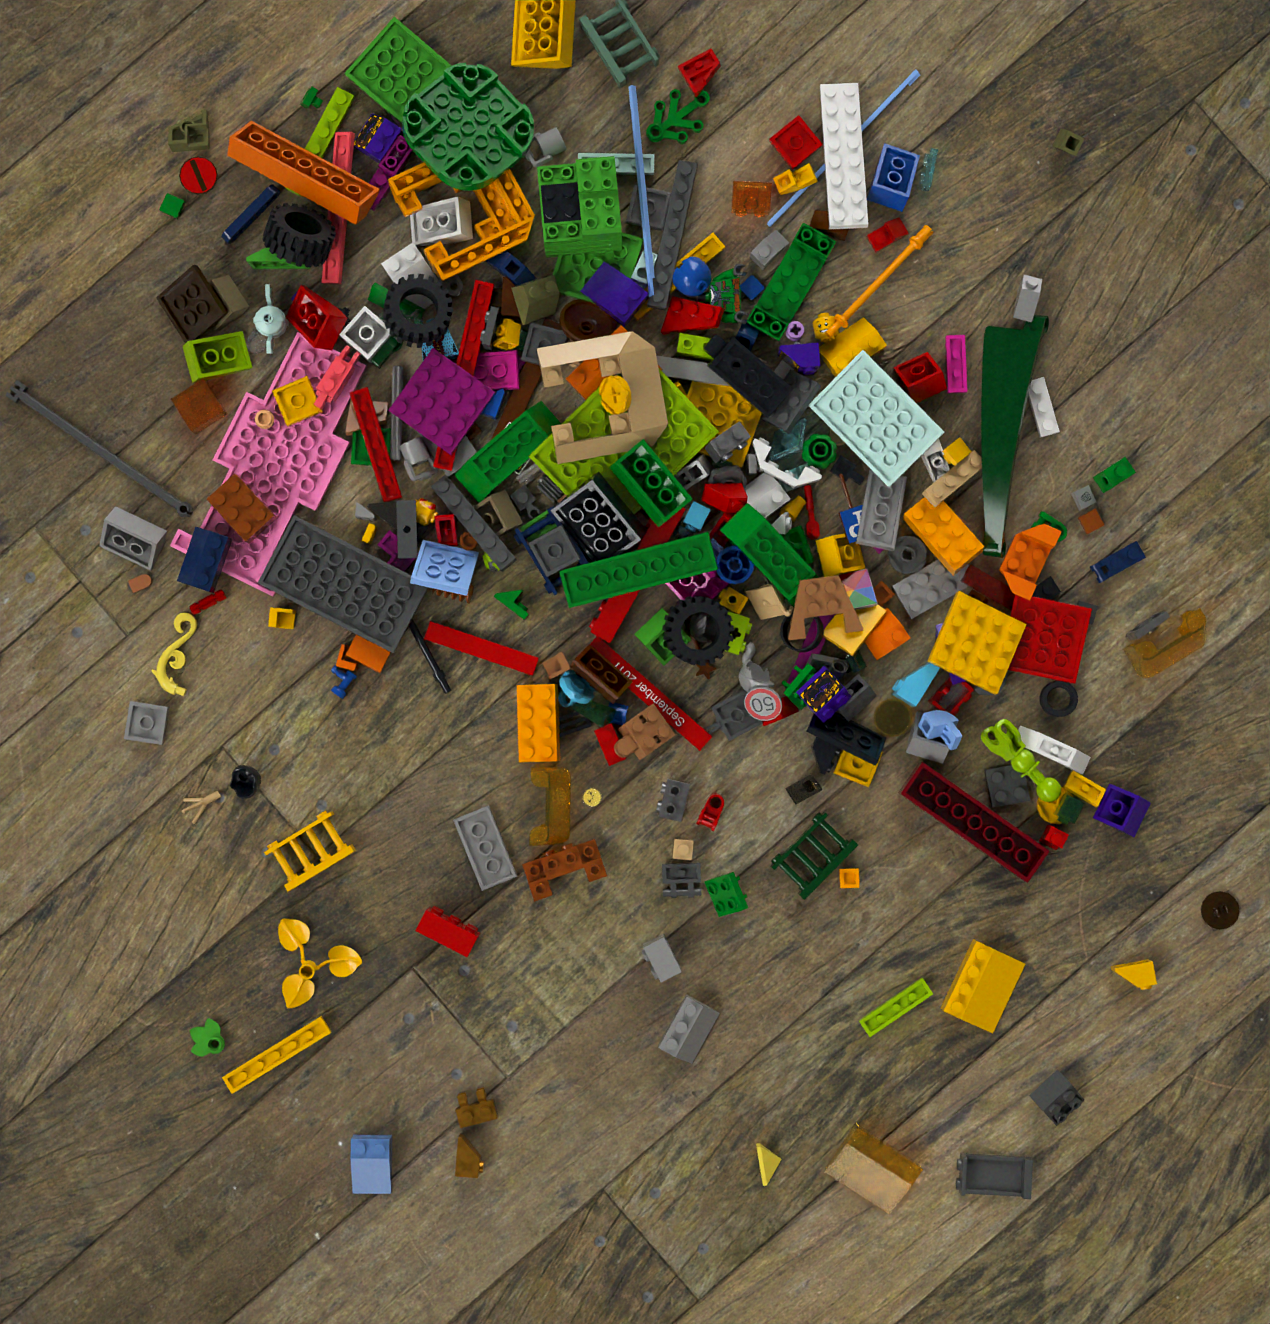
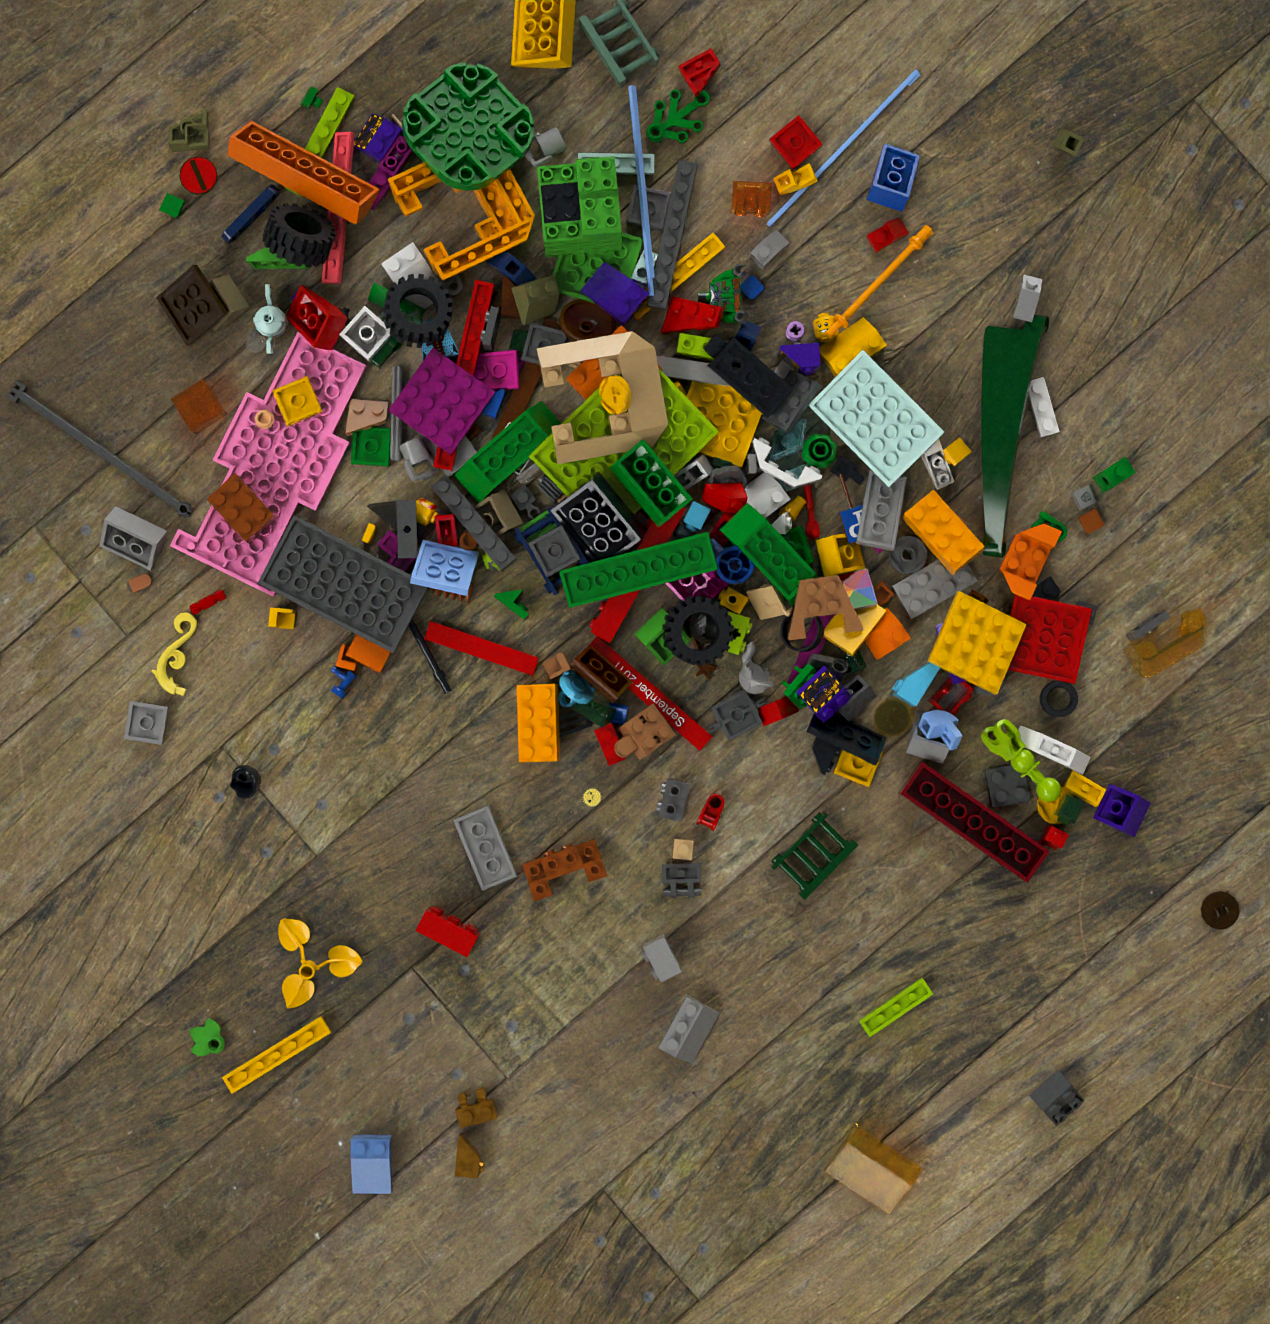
dark blue slope [177,526,232,593] -> none
lime slope [182,331,253,383] -> none
tan plant [182,791,221,824] -> none
yellow fence [264,811,356,892] -> none
coral hinge [314,345,361,410] -> none
bright green plate [344,17,451,124] -> none
red tile [349,387,402,503] -> none
light grey slope [355,502,377,521] -> none
white slope [410,197,473,246] -> none
yellow brick [493,319,521,351] -> none
clear yellow windscreen [529,766,571,846] -> none
blue cylinder [672,257,712,296] -> none
green plate [704,872,748,917] -> none
flat silver brick [705,421,751,463] -> none
piece [744,686,782,721] -> none
green slope [747,223,836,341] -> none
light yellow slope [756,1143,782,1186] -> none
clear smoke slope [785,773,823,805] -> none
reddish brown slope [809,210,849,241] -> none
white plate [820,83,868,229] -> none
light orange plate [839,868,859,888] -> none
red slope [893,352,947,403] -> none
clear light blue plate [919,148,938,191] -> none
tan plate [922,450,982,507] -> none
yellow slope [941,939,1026,1033] -> none
dark pink plate [945,335,967,394] -> none
dark grey panel [956,1153,1033,1200] -> none
clear red tile [961,565,1015,609] -> none
dark blue plate [1090,541,1146,583] -> none
yellow slope [1111,959,1157,990] -> none

